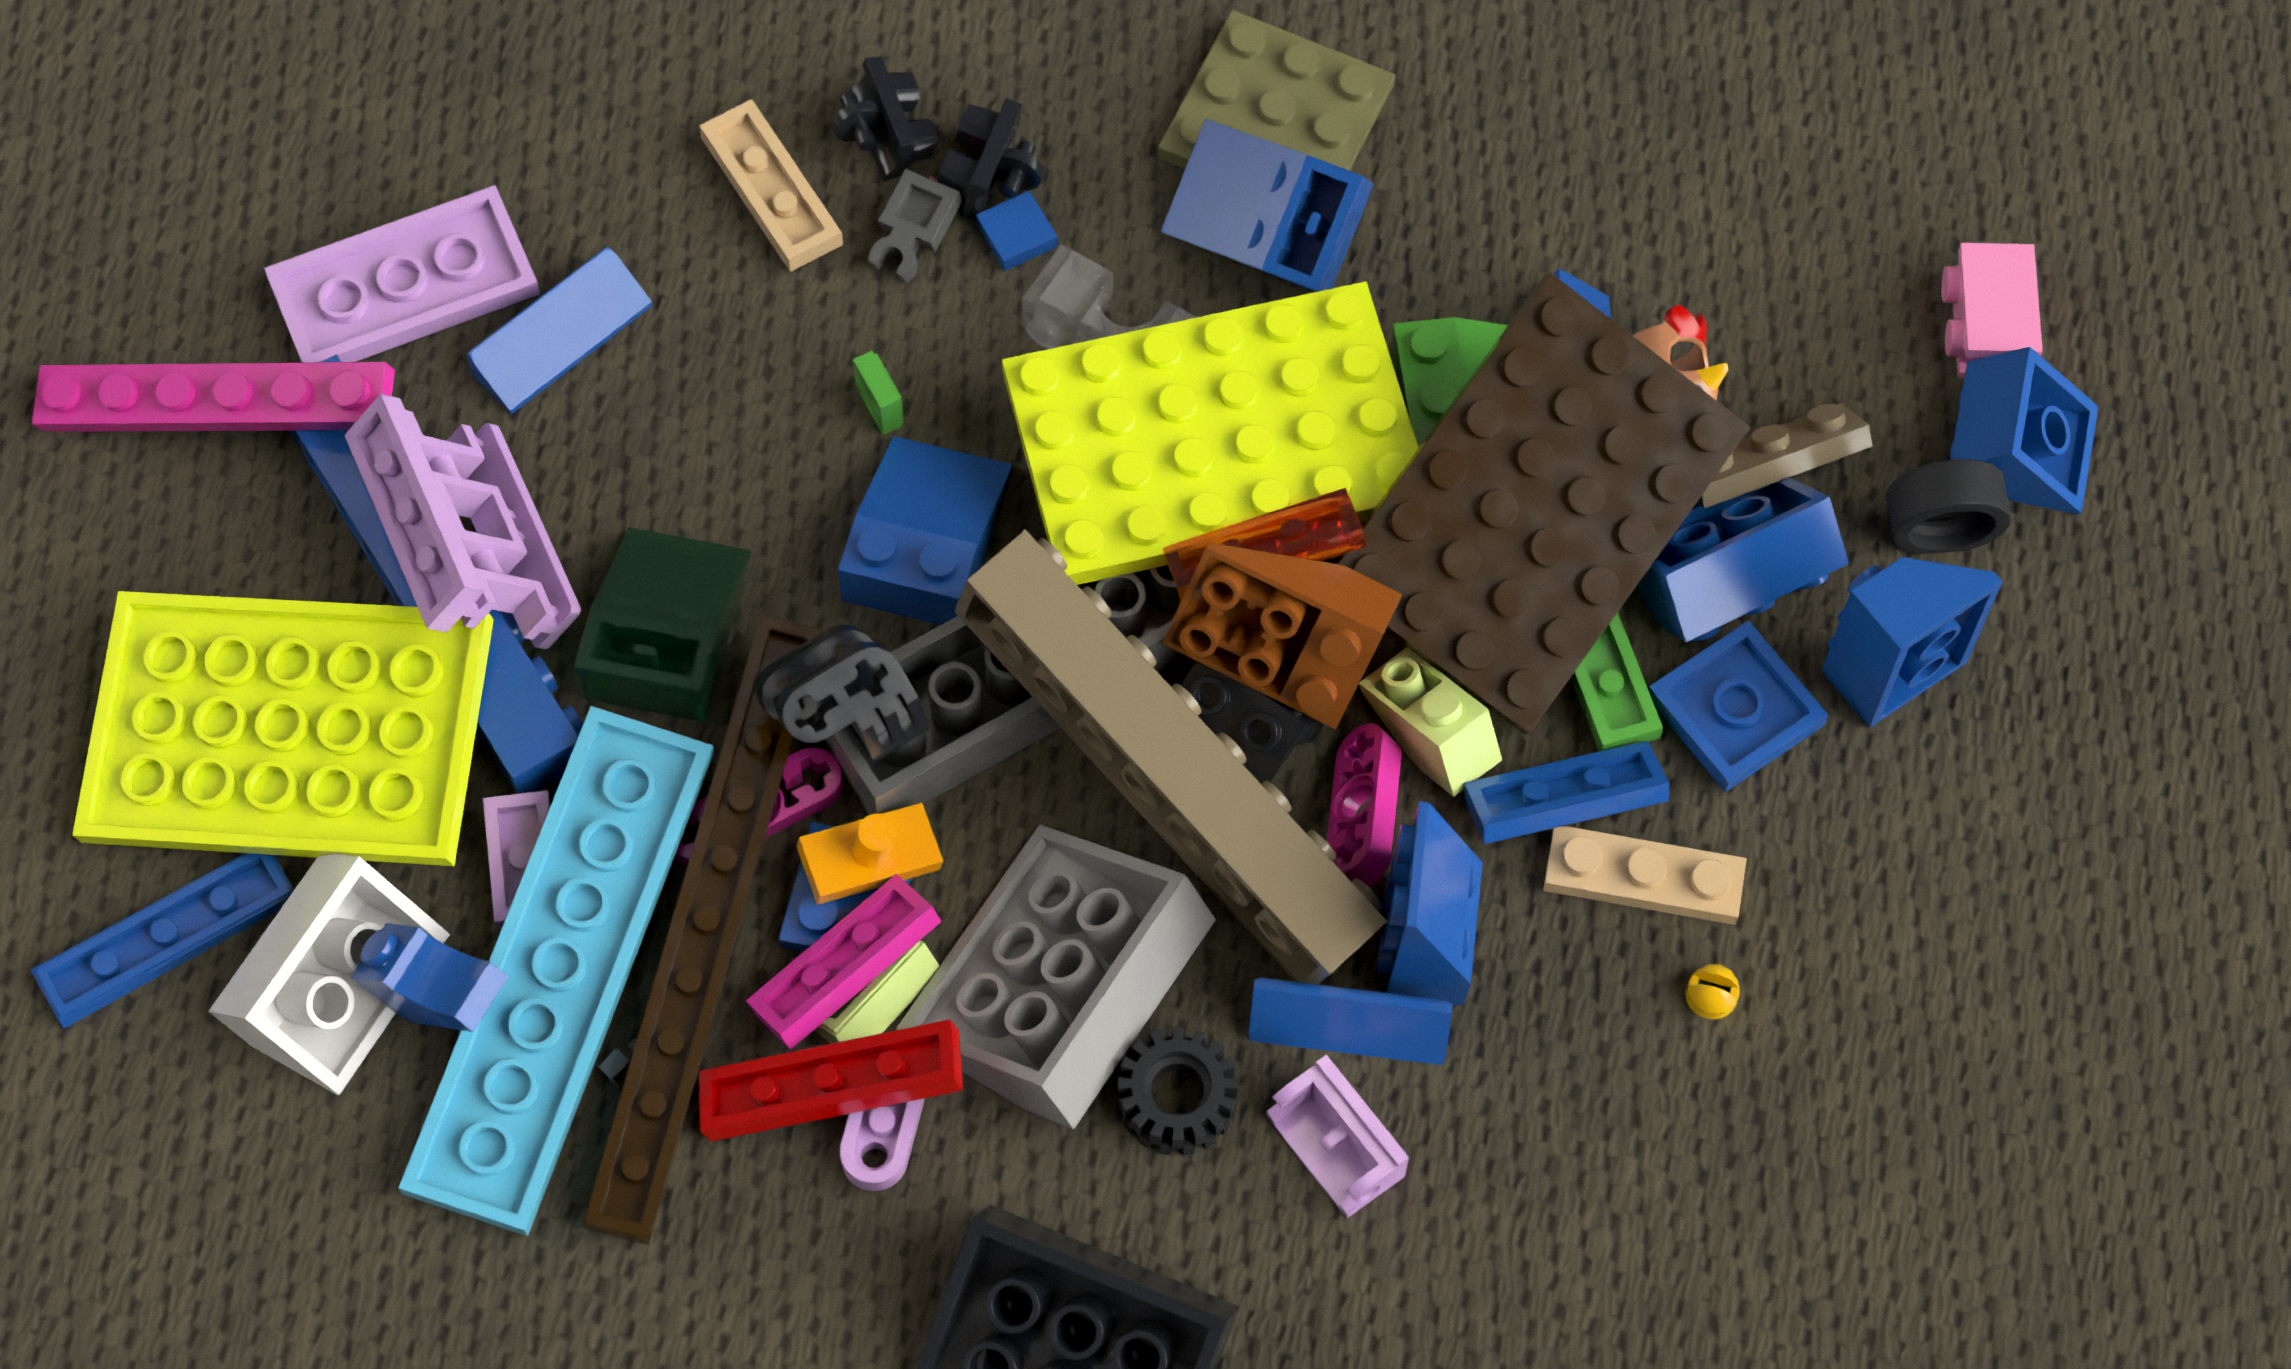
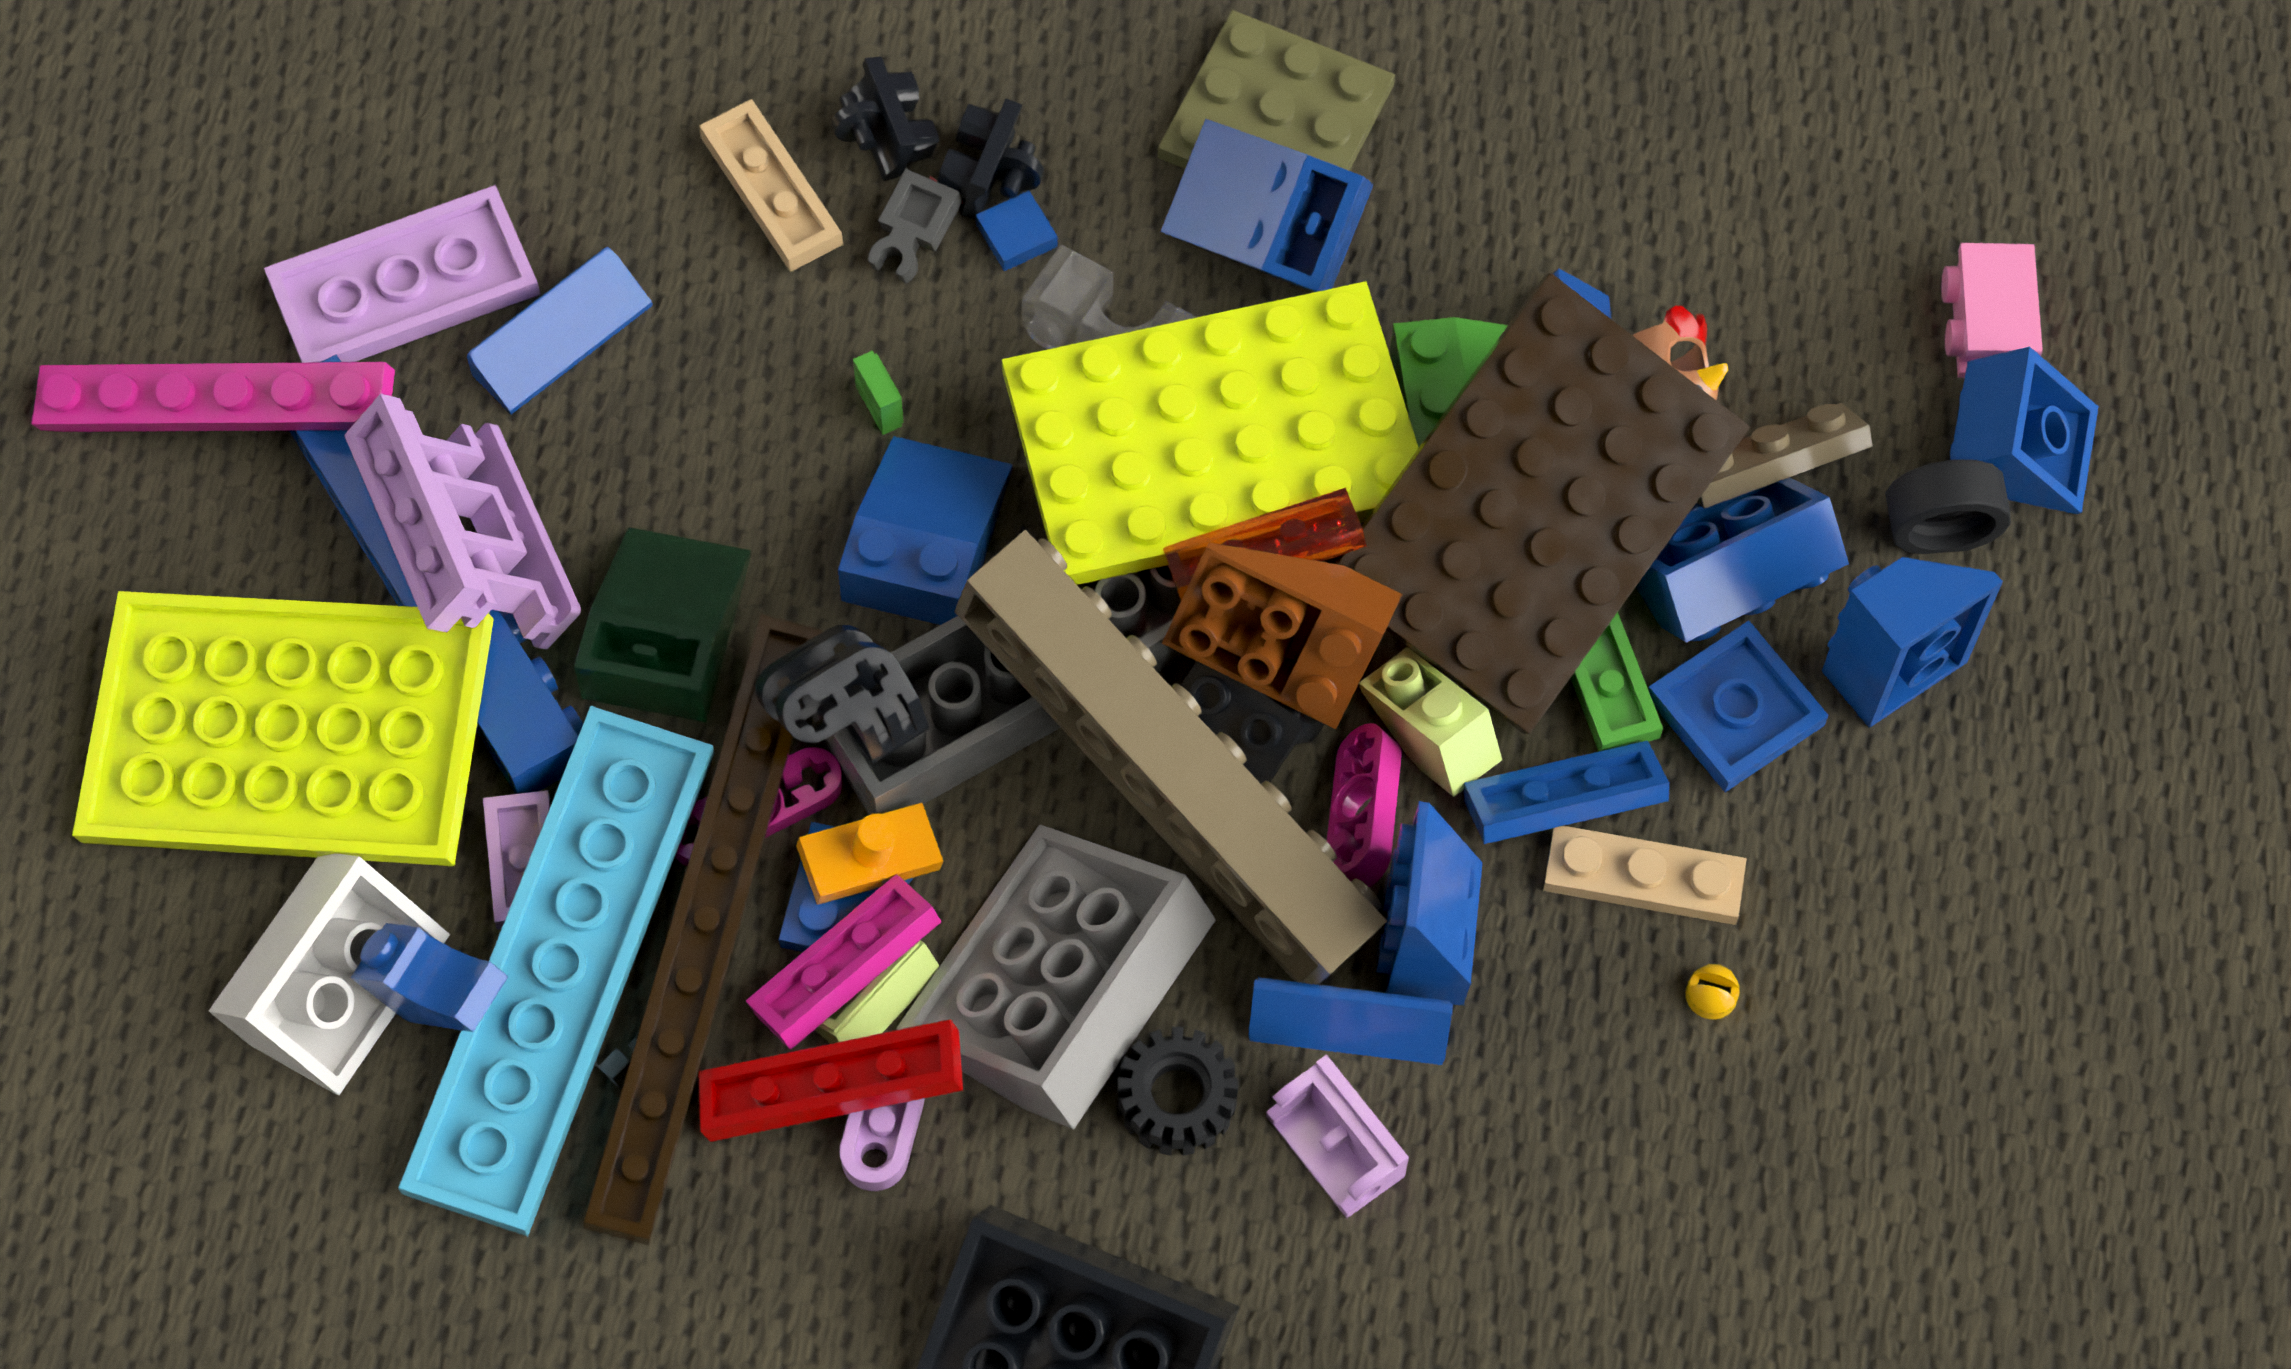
blue tile [31,853,294,1029] -> none

